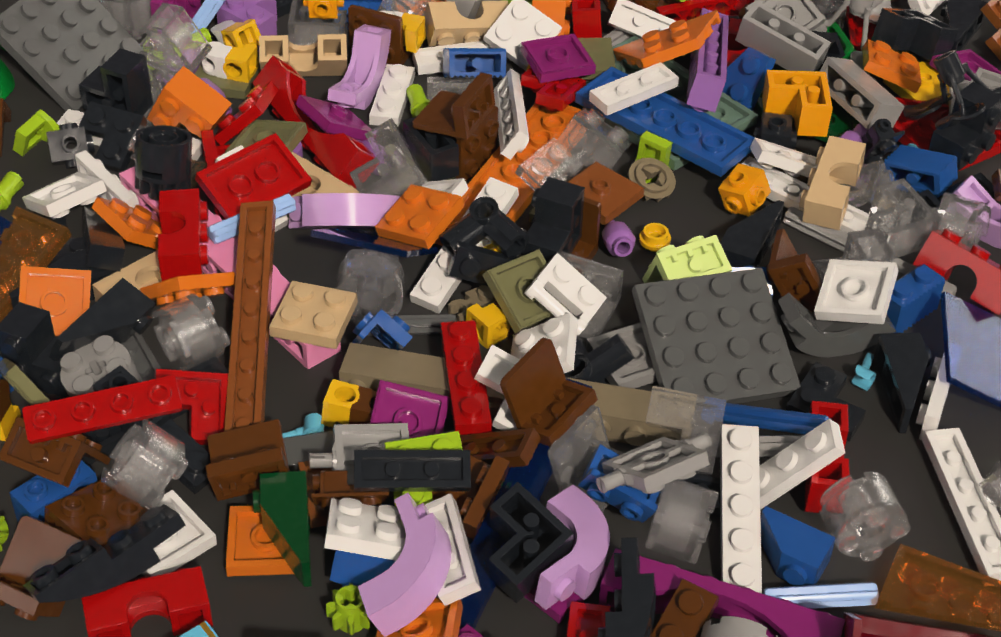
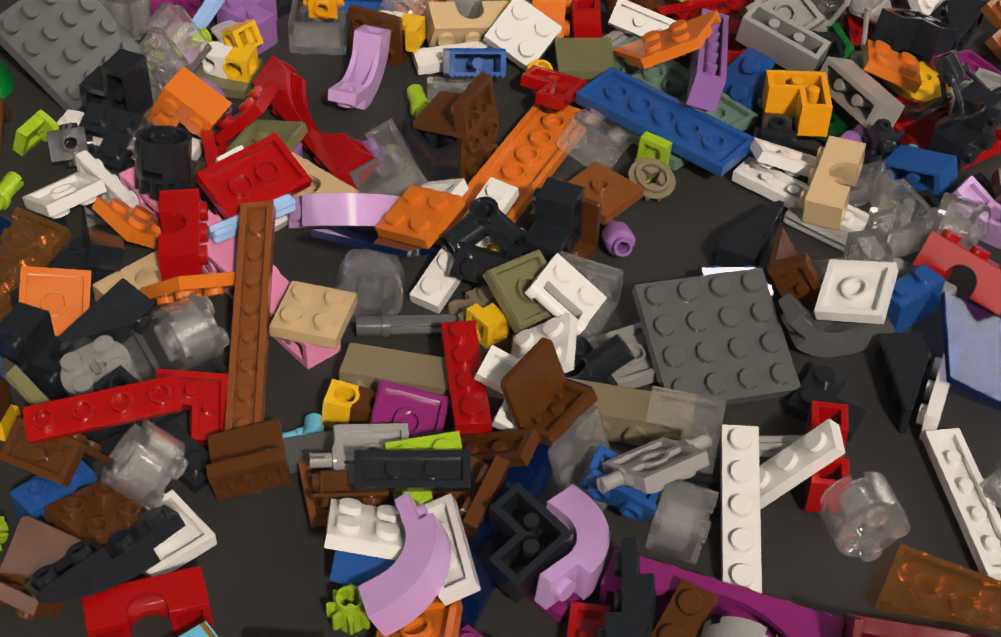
orange plate [226,505,294,577] -> none
dark green slope [253,471,312,587] -> none
tan arch [259,34,348,77] -> none
magenta plate [296,95,376,141] -> none
blue bracket [352,309,413,350] -> none
white plate [369,64,415,128] -> none
white plate [494,68,529,160] -> none
clear bracket [515,137,587,191] -> none
magenta plate [520,34,596,83] -> none
white plate [589,62,679,116] -> none
yellow plate [639,223,671,252] -> none
yellowish green bracket [642,235,732,283] -> none
blue axle [701,401,832,434] -> none
light orange brick [718,163,771,217] -> none
blue slope [761,506,836,586] -> none
light blue axle [763,582,879,609] -> none
medium azure hand [851,353,876,391] -> none

